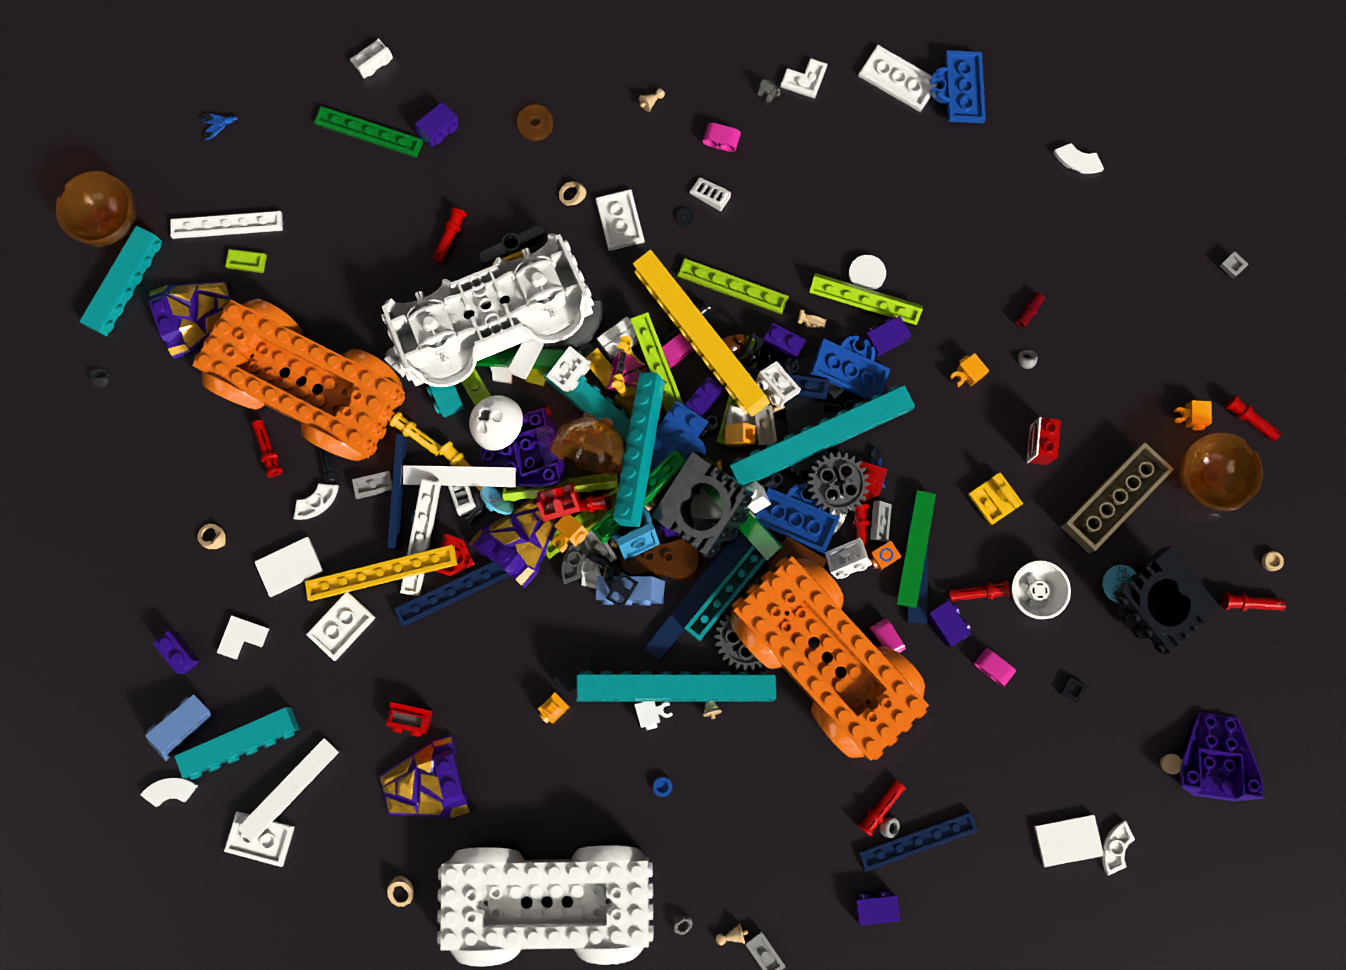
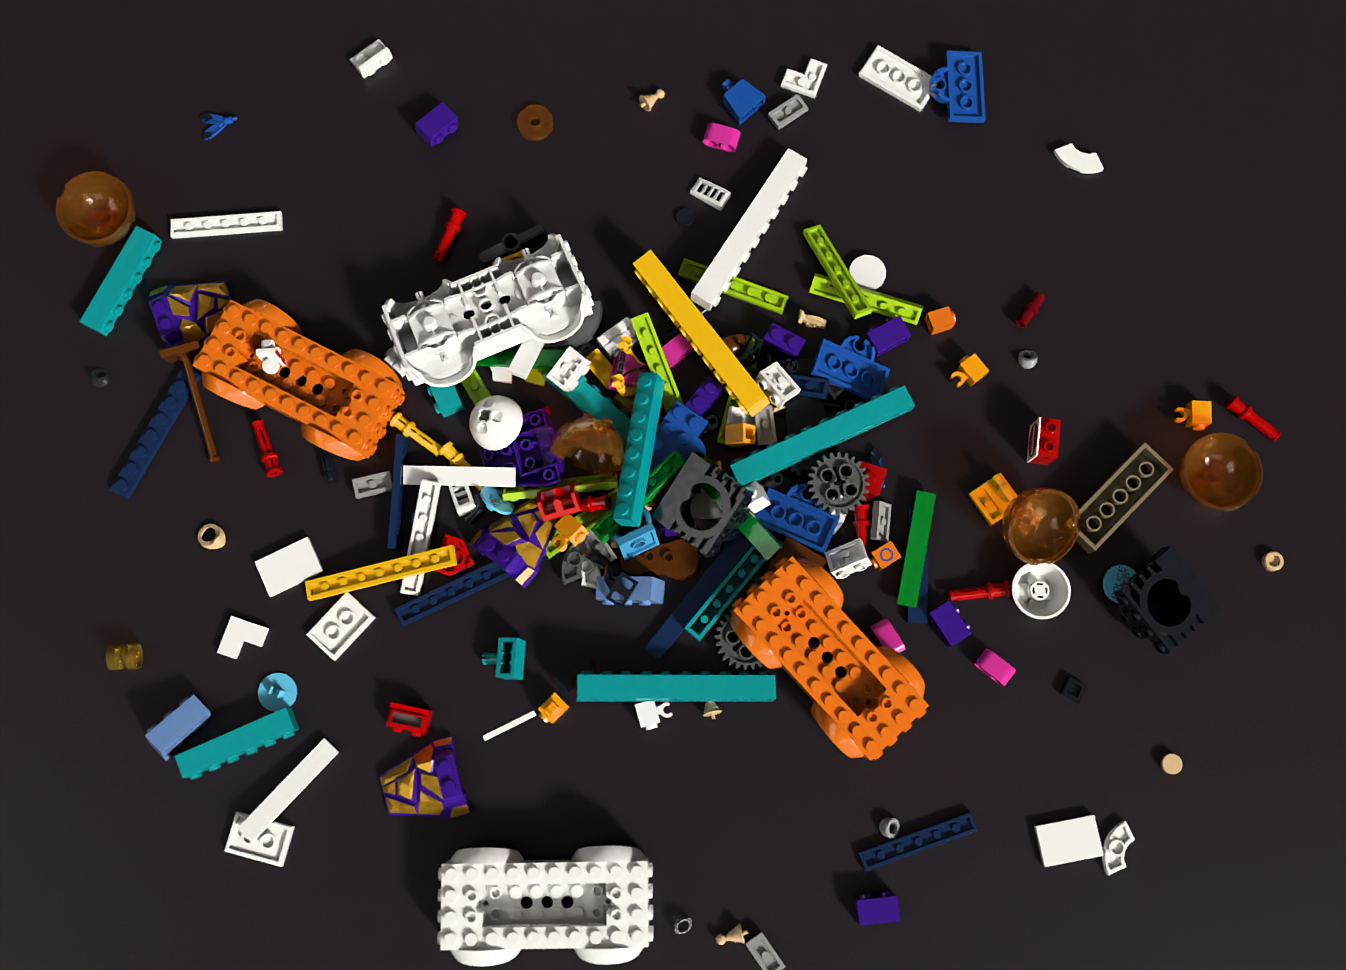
white tile [141,778,198,807] -> none
dark purple brick [153,630,200,674] -> none
lime tile [225,249,267,273] -> none
white tile [294,483,339,520] -> none
green tile [314,106,423,158] -> none
tan piece [387,875,414,907] -> none
tan piece [559,181,586,206] -> none
white tile [596,189,644,251] -> none
blue tile [653,776,673,797] -> none
clear smoke tile [758,79,783,102] -> none
red pin [857,780,906,837] -> none
dark purple wedge [1180,712,1264,801] -> none
light grey plate [1220,251,1248,279] -> none
red pin [1221,592,1286,611] -> none
none -> clear yellow wheel [106,644,143,670]
none -> dark blue plate [110,360,202,499]
none -> reddish brown tile [159,341,221,463]
none -> white hips [256,340,286,374]
none -> medium azure piece [258,673,297,712]
none -> teal brick [482,637,526,680]
none -> white sticker [483,710,536,741]
none -> white brick [690,148,808,311]
none -> blue torso [721,79,765,125]
none -> light grey plate [768,94,808,130]
none -> lime tile [803,224,872,319]
none -> orange brick [924,306,956,335]
none -> clear orange rock [1002,487,1081,566]

